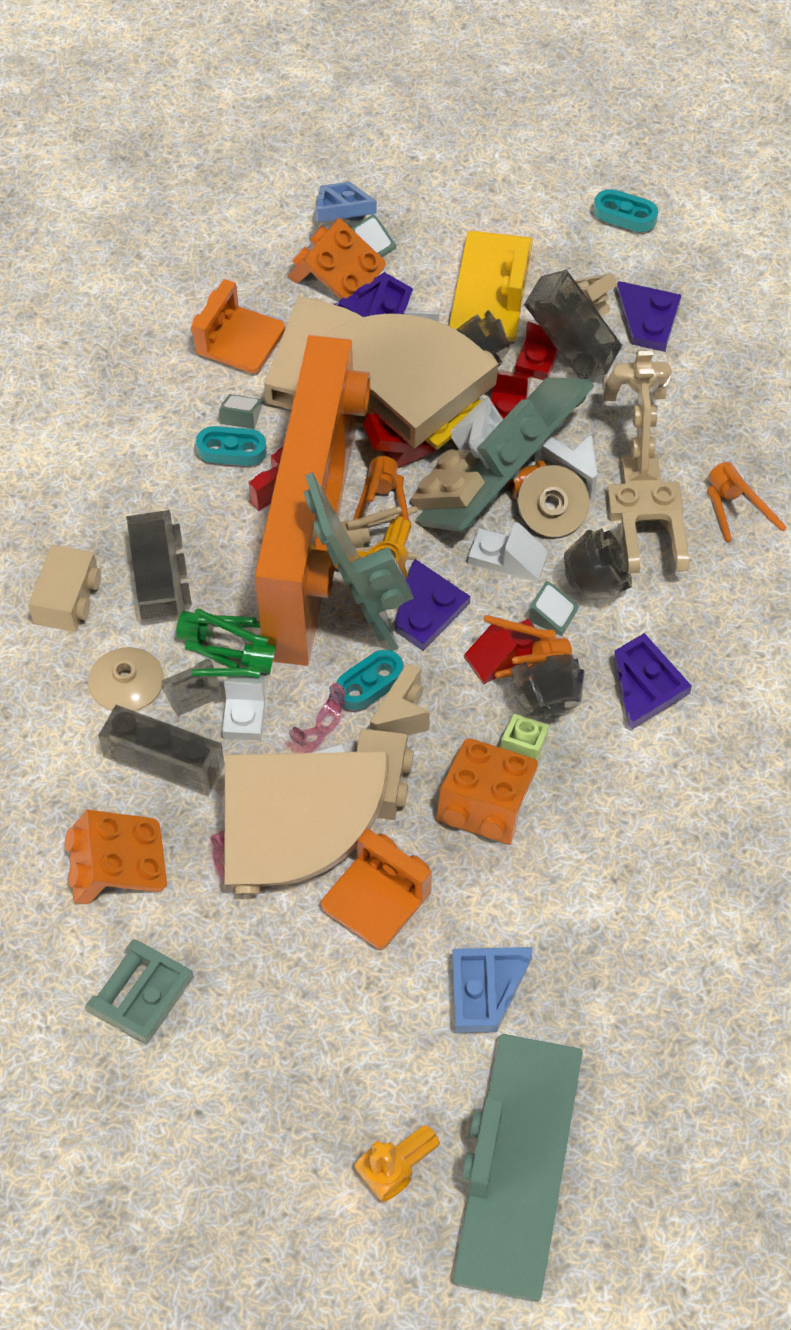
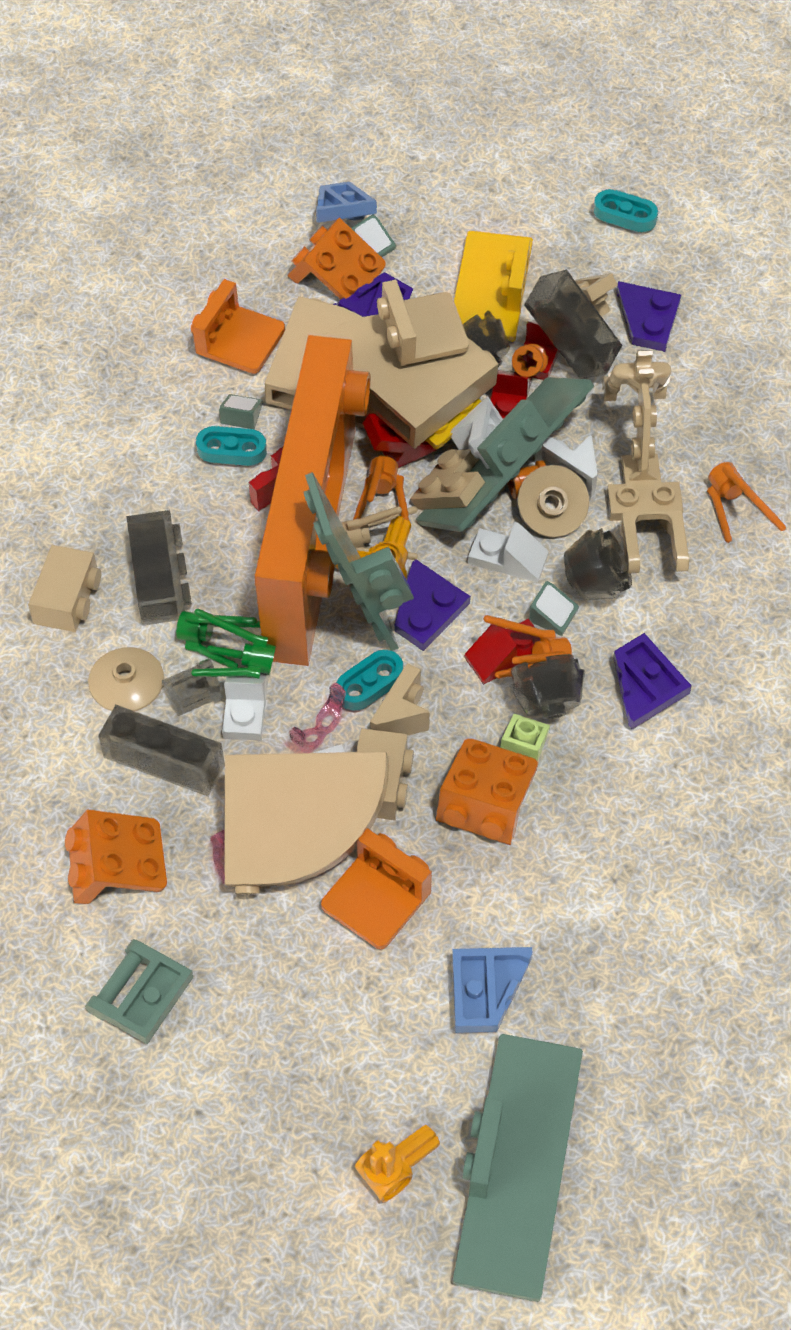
none -> tan bracket [377,280,469,366]
none -> orange bush [512,344,548,377]

